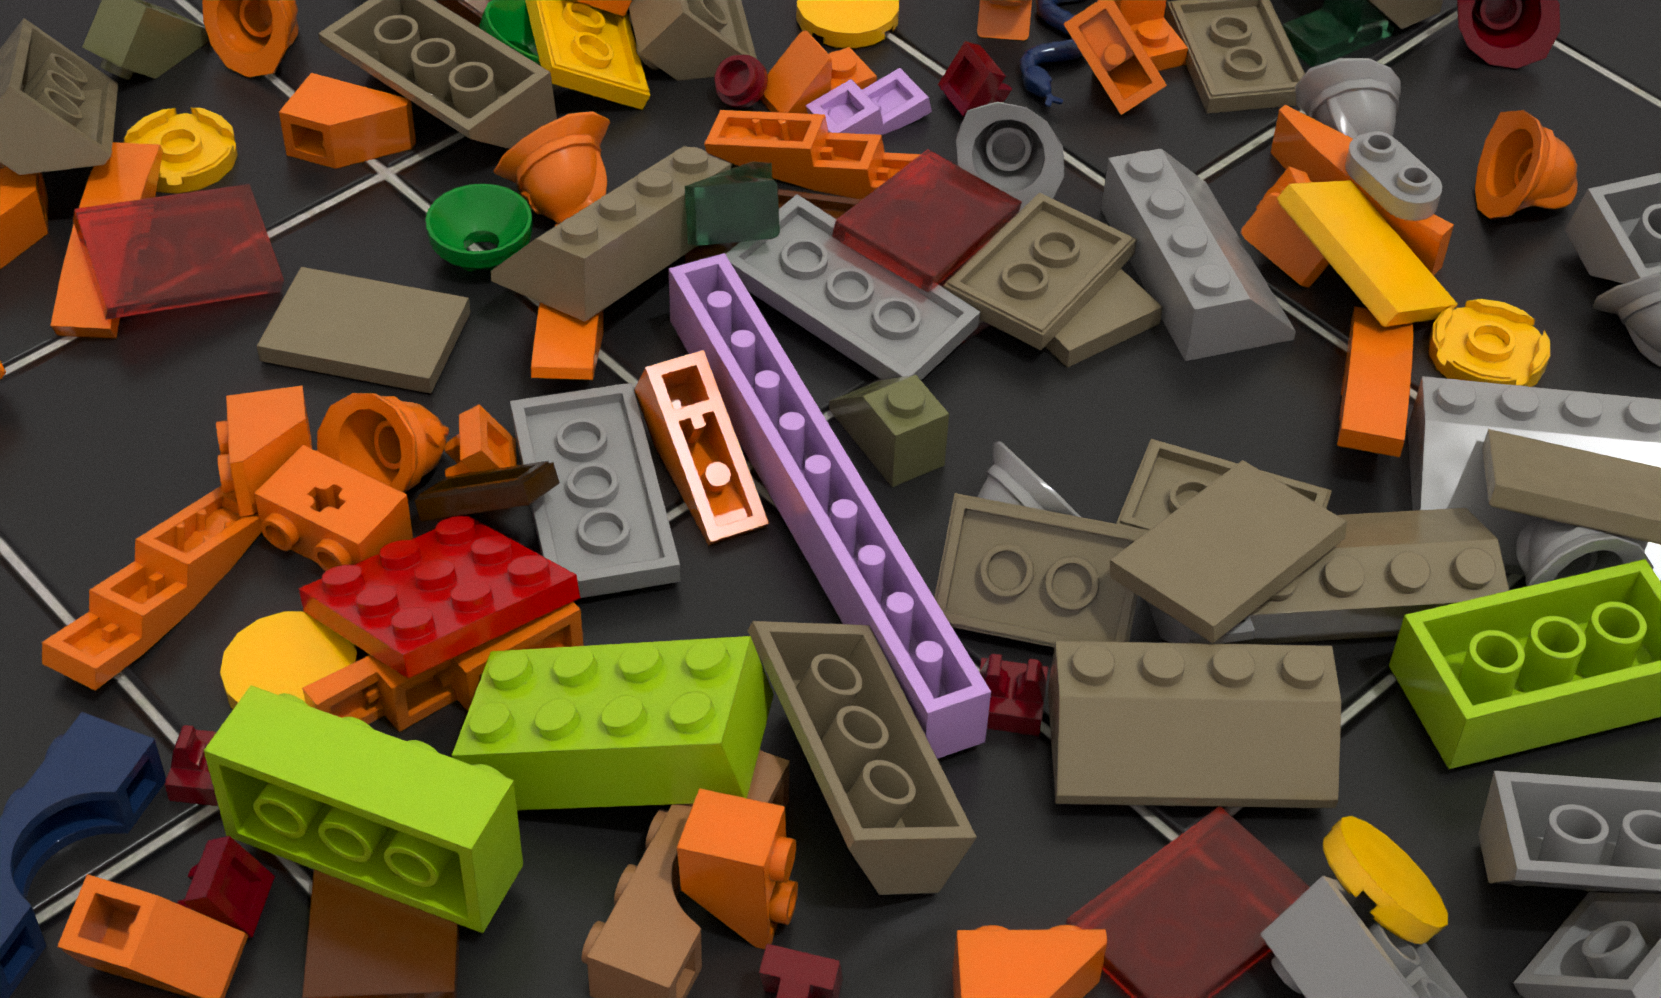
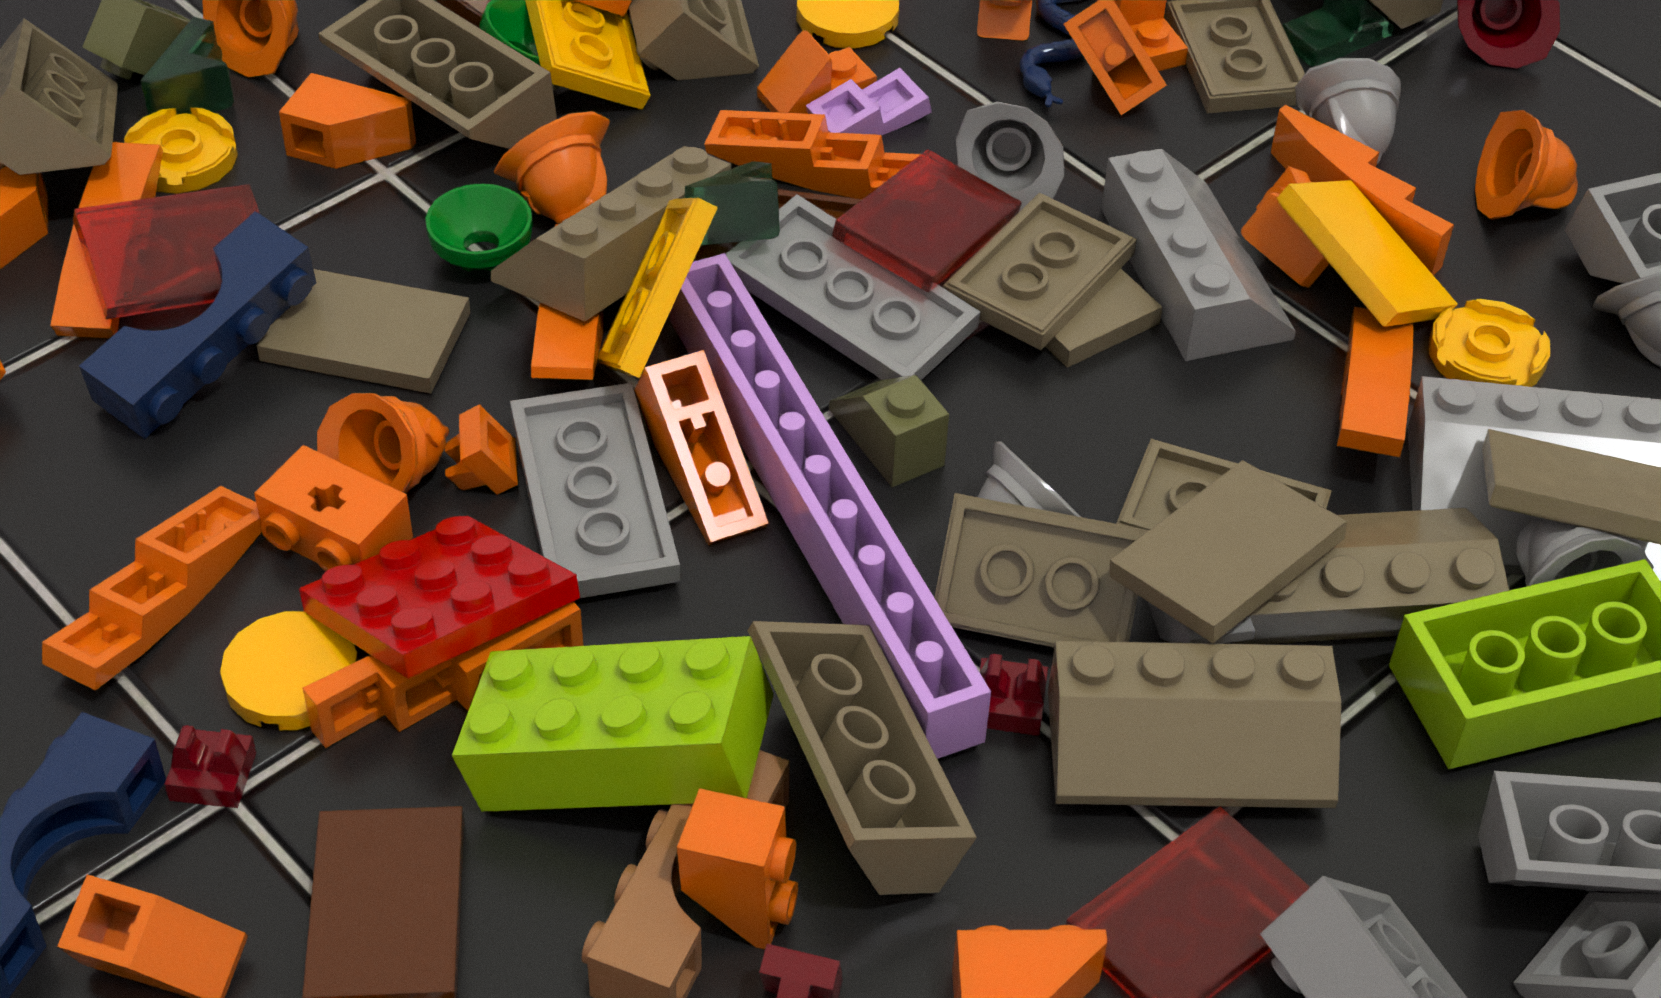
dark red tile [177,835,275,938] -> none
lime brick [204,685,523,933] -> none
orange slope [216,385,313,517] -> none
dark brown tile [414,461,560,521] -> none
dark red plate [715,55,768,109] -> none
dark red tile [938,41,1012,117] -> none
yellow tile [1323,816,1448,945] -> none
light grey plate [1345,131,1442,221] -> none
none -> dark blue arch [79,211,317,439]
none -> slope [141,17,234,115]
none -> yellow tile [597,198,718,378]

